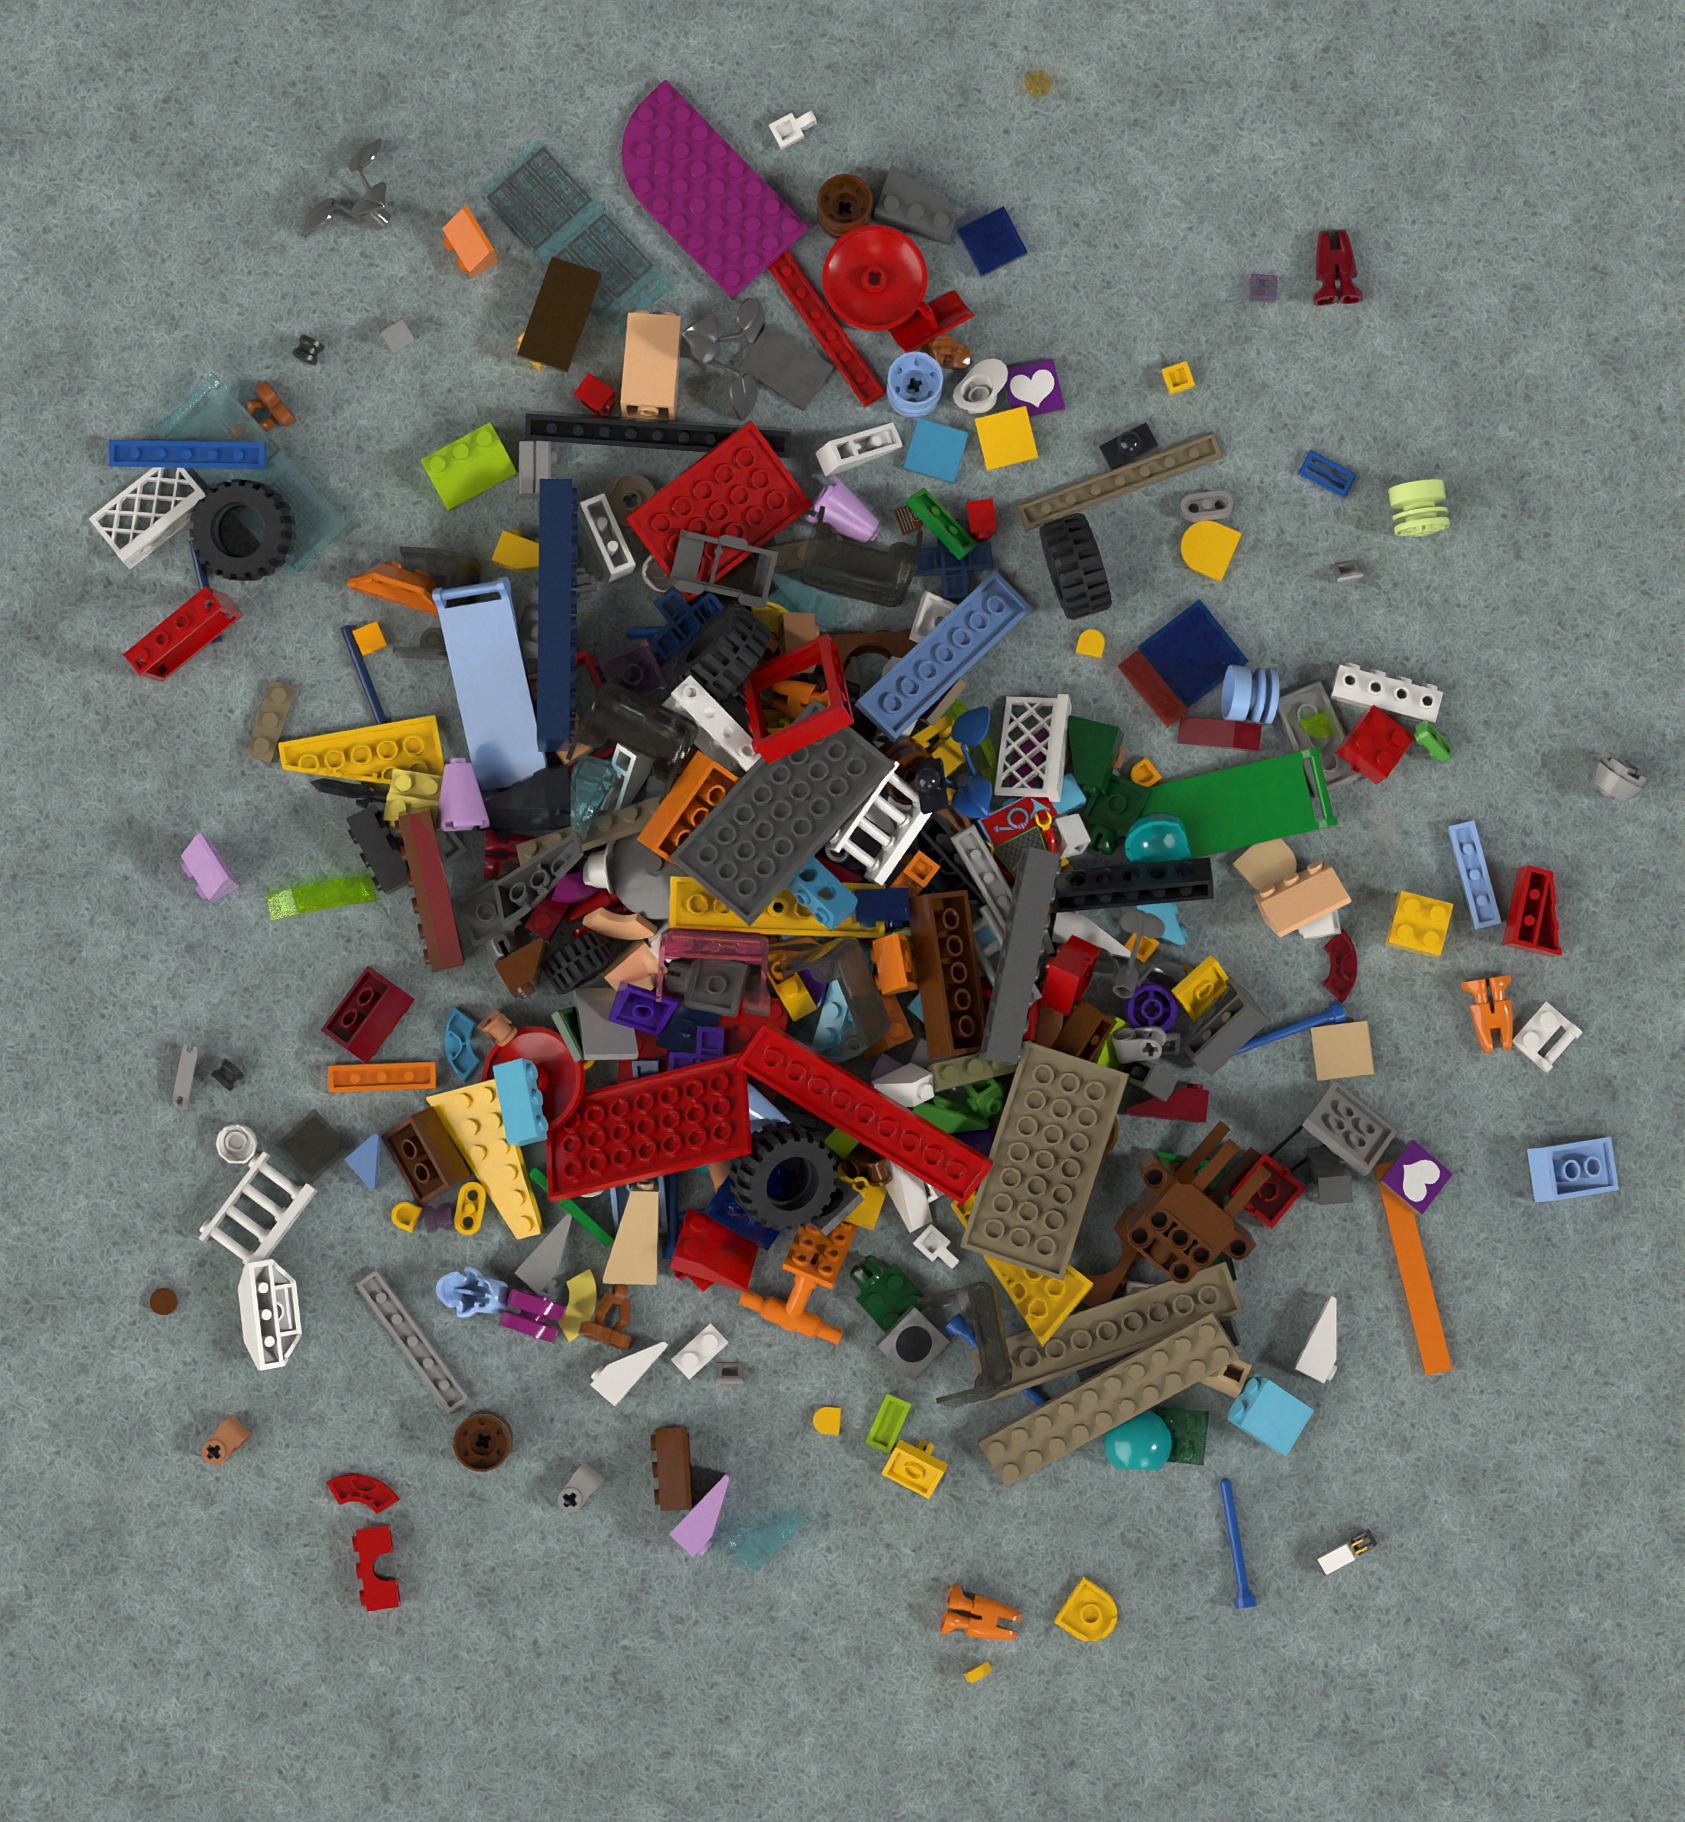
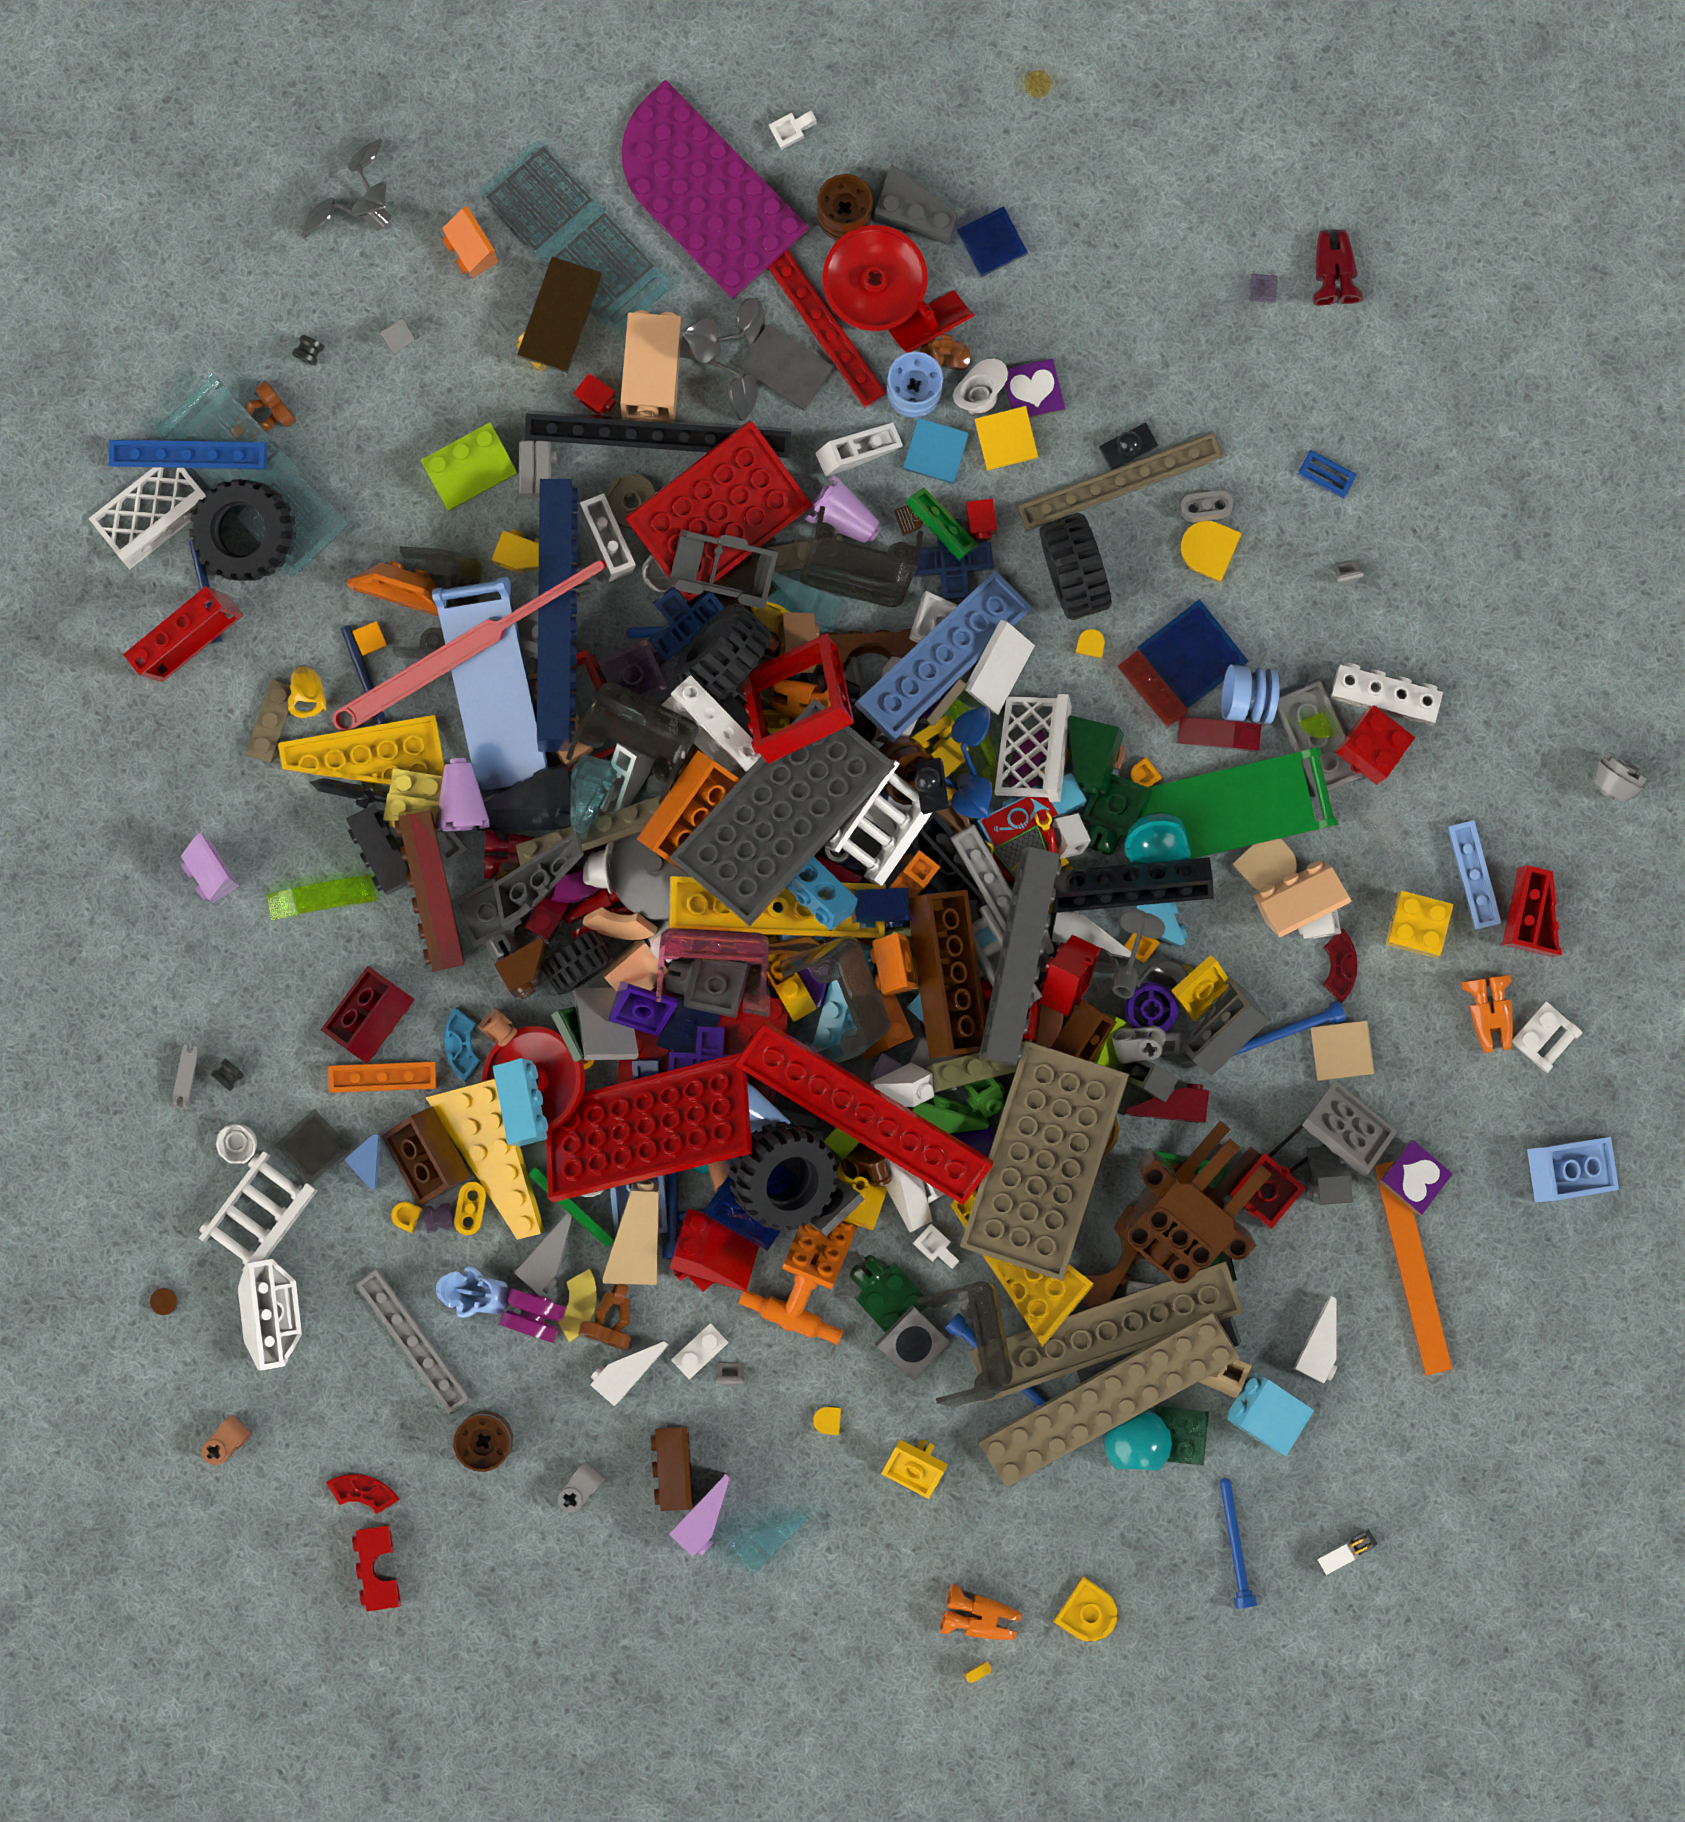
lime tile [865,1394,911,1454] -> none
yellow plate [1161,361,1195,396] -> none
yellowish green wheel [1388,479,1450,537] -> none
bright green plate [1414,719,1453,763] -> none
none -> yellow piece [288,665,326,718]
none -> piece [333,560,606,731]
none -> white tile [964,620,1035,714]

